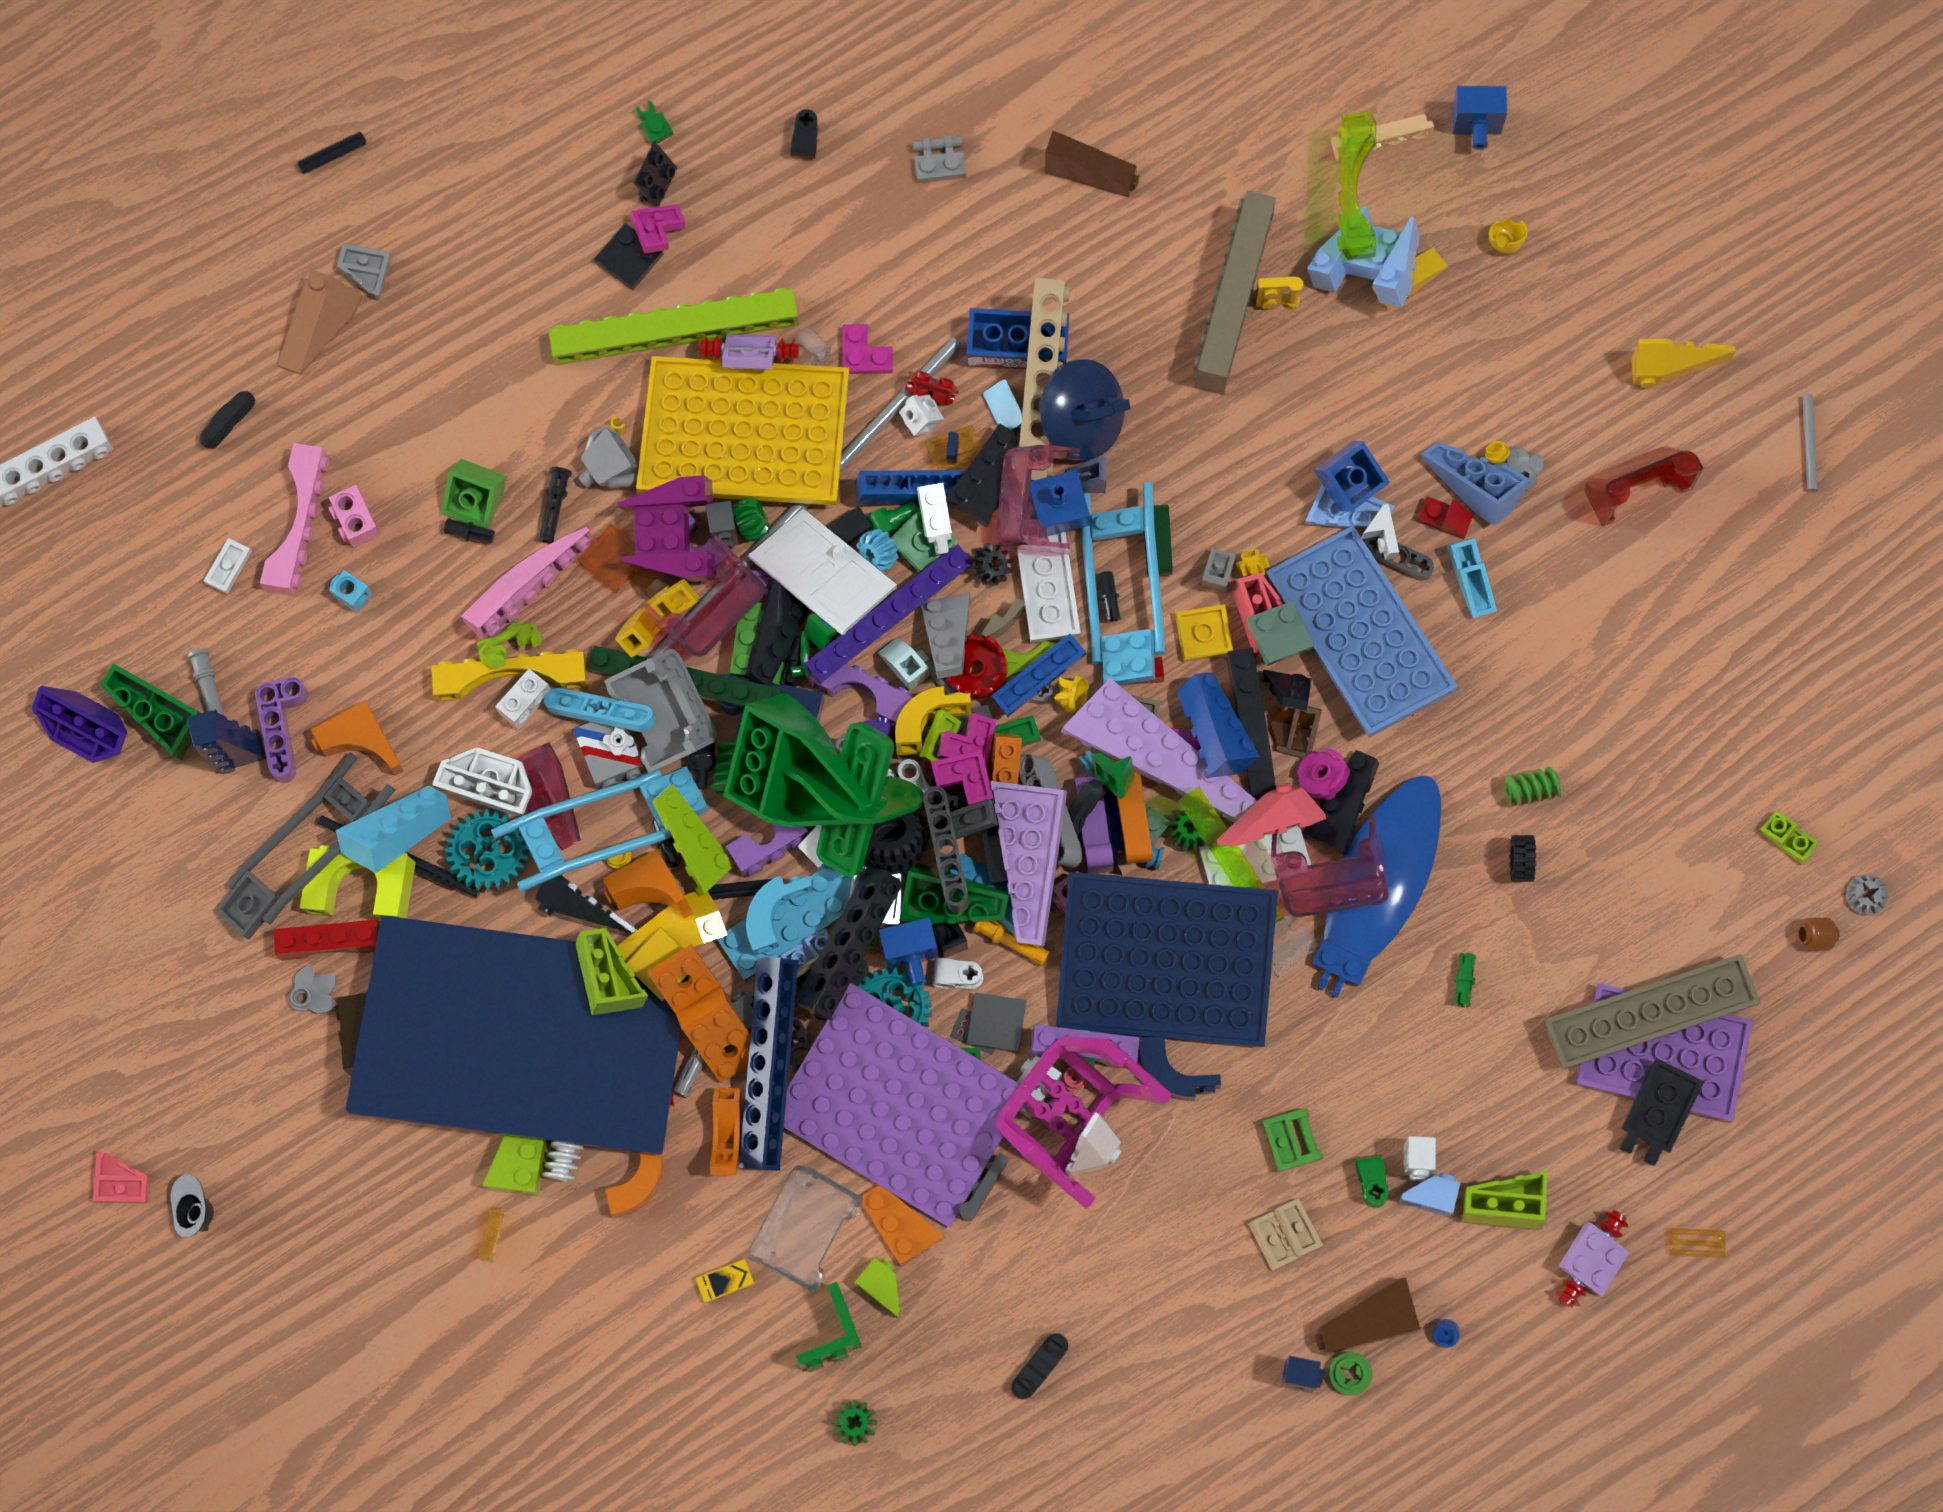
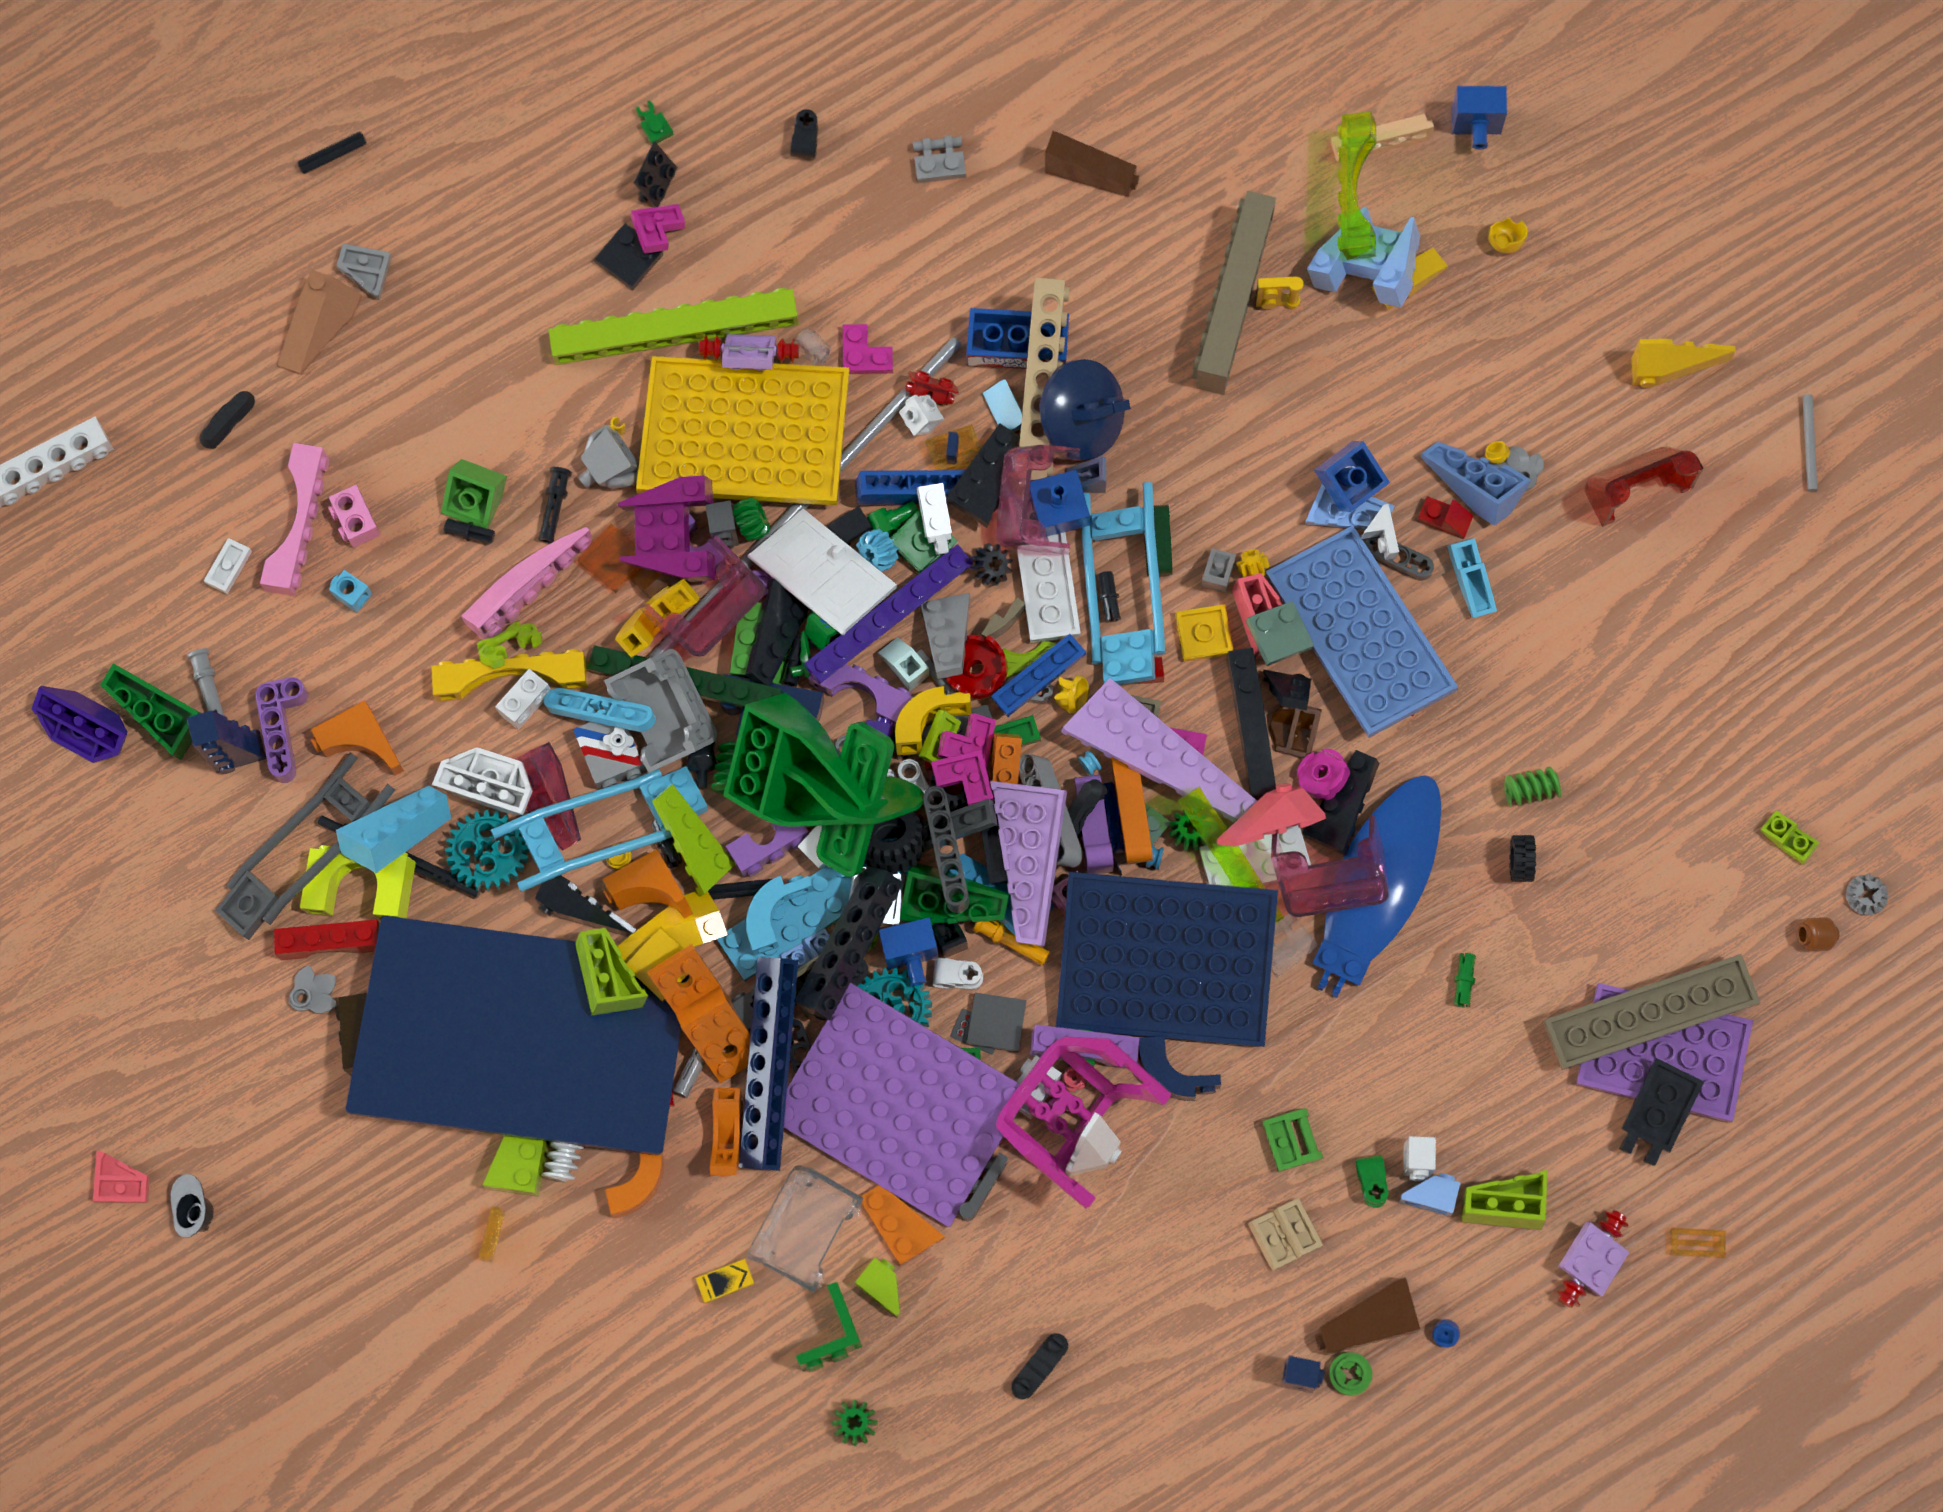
green slope [1092,752,1134,799] -> none
blue wedge [1177,672,1260,778] -> none

